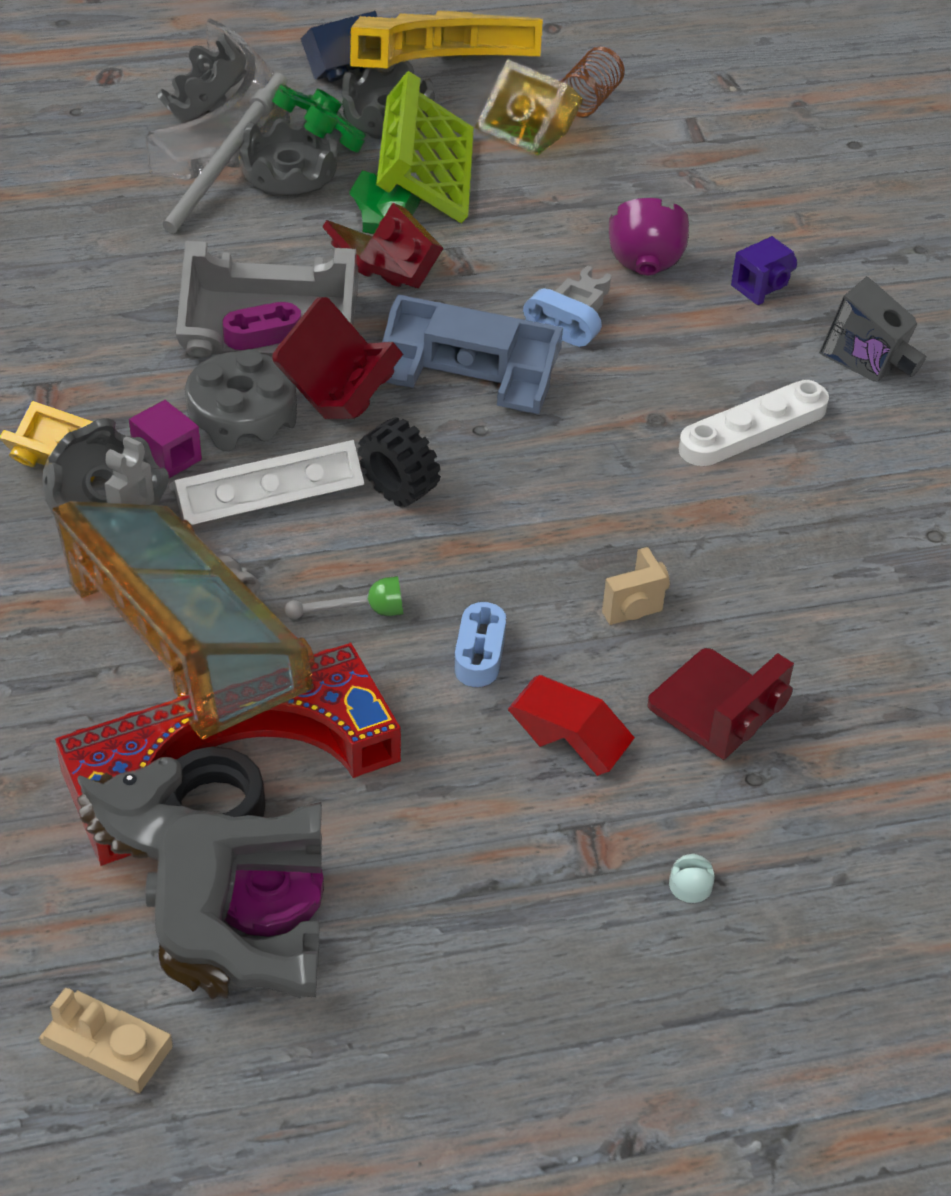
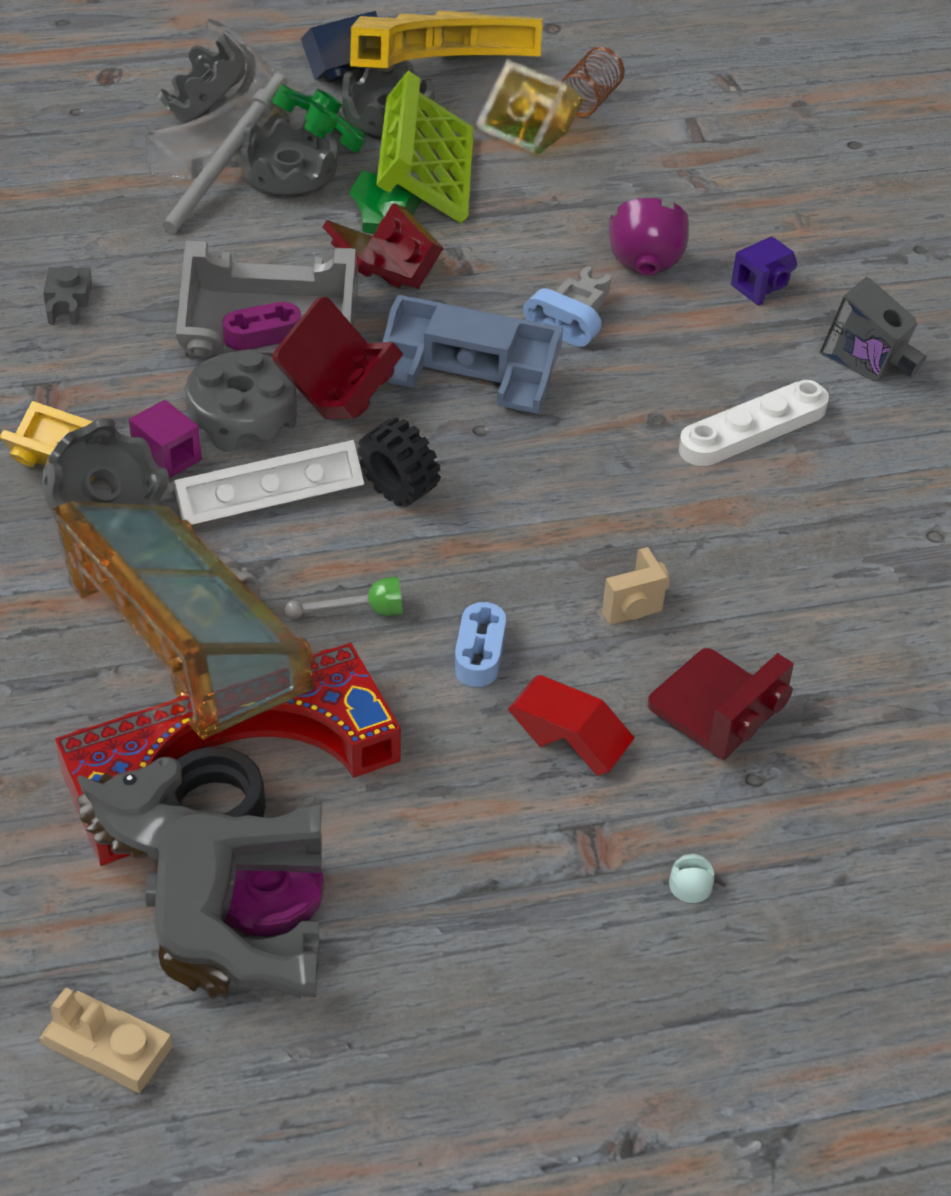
light grey plate [105,436,155,526] -> none
none -> dark grey plate [43,266,92,325]

